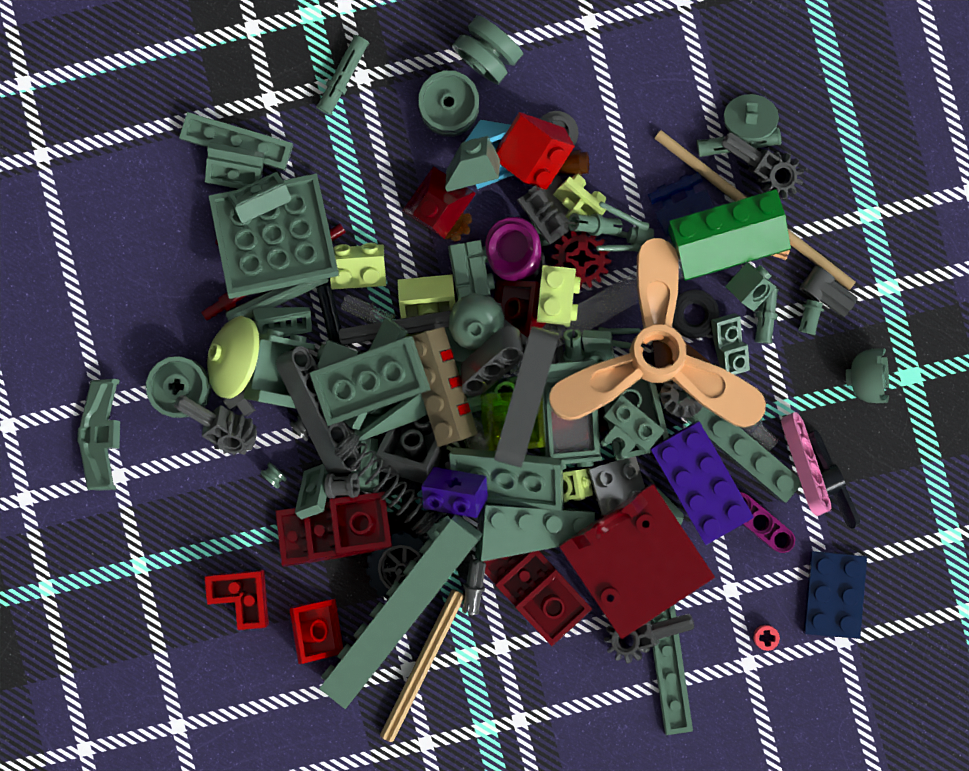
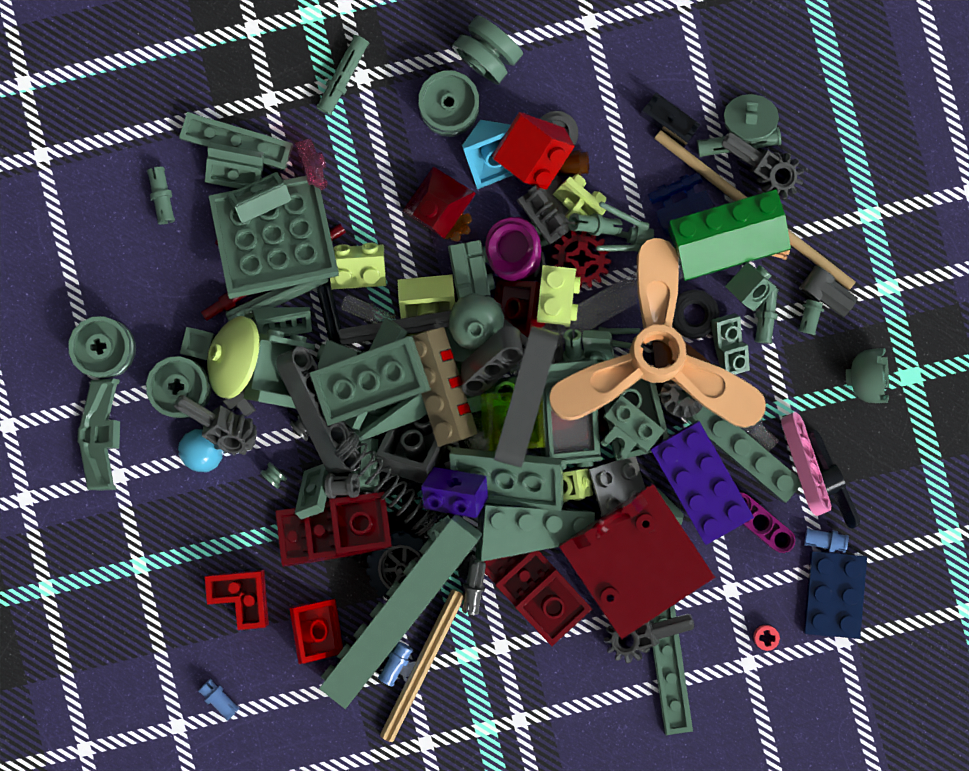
sand green slope [445,136,500,192] -> none
none -> sand green wheel [69,317,136,378]
none -> sand green pin [147,167,175,225]
none -> medium azure hair [178,429,223,472]
none -> sand green plate [180,327,215,360]
none -> medium blue pin [198,679,240,721]
none -> clear pink piece [295,138,328,190]
none -> medium blue pin [378,642,413,687]
none -> black hinge [640,92,701,147]
none -> medium blue pin [804,528,849,553]

